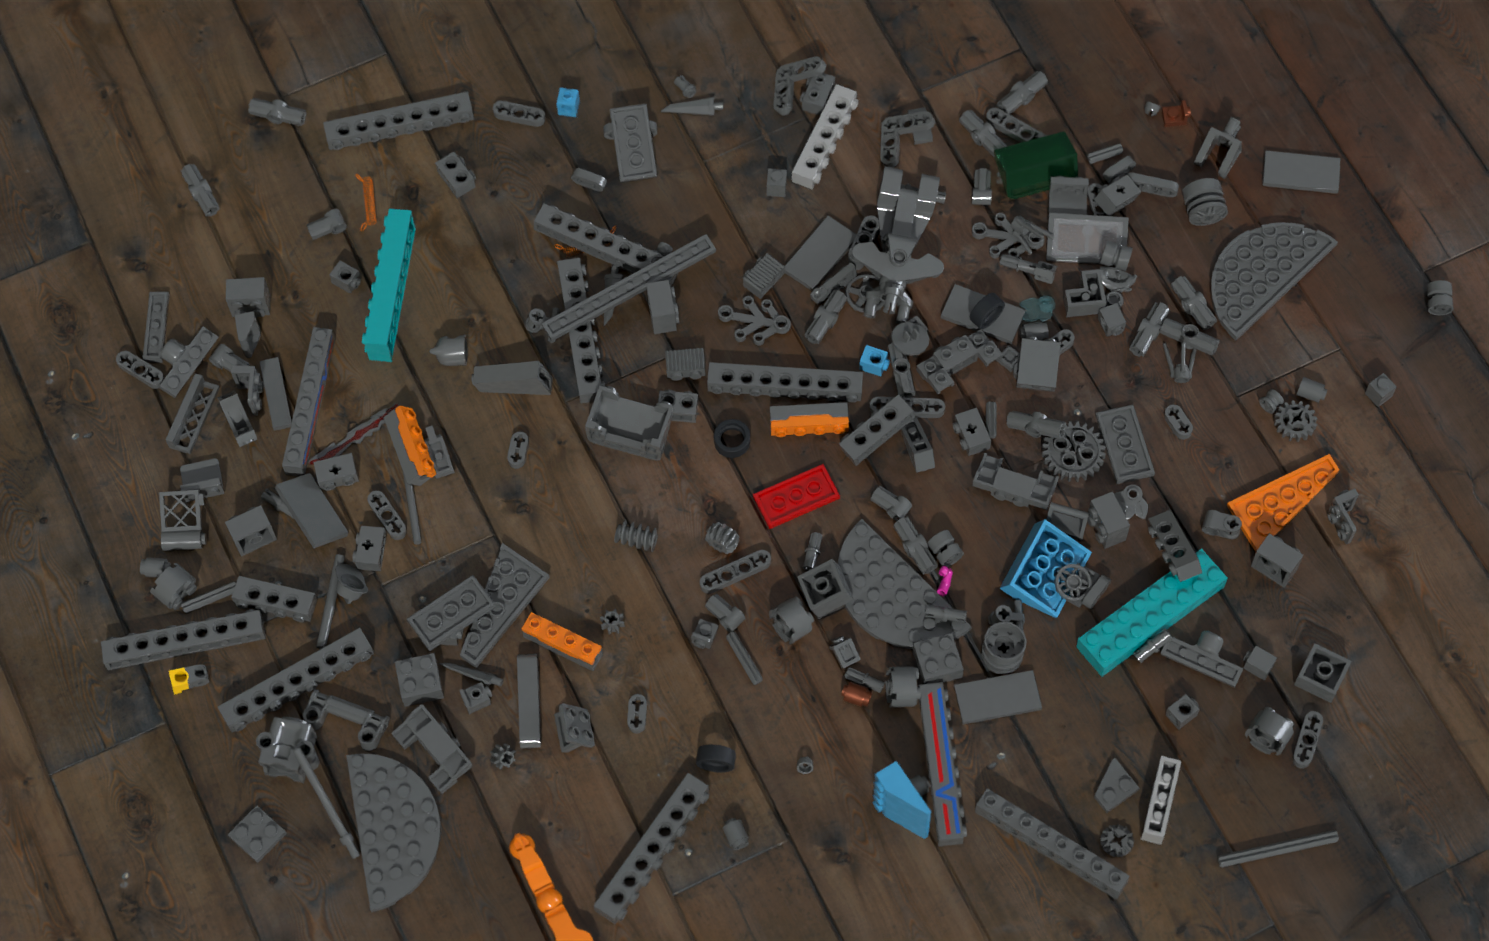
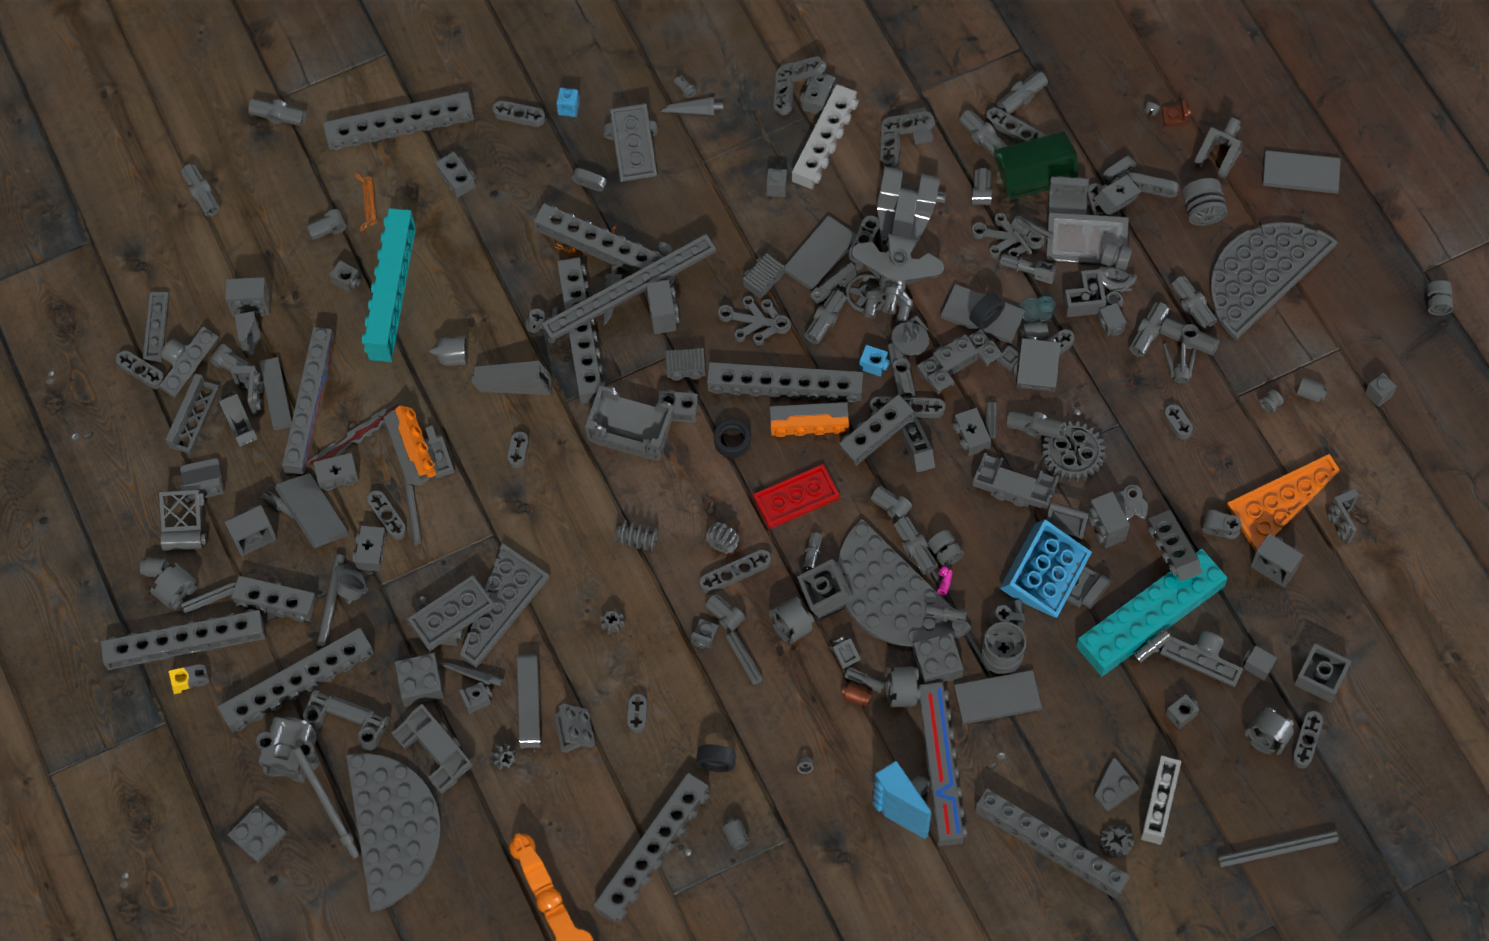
orange piece [522,612,603,671] -> none
dark grey wheel [1054,564,1092,602] -> none
dark grey axle [1087,143,1123,164] -> none
dark grey tile [1095,405,1155,484] -> none
dark grey gear [1274,400,1317,442] -> none

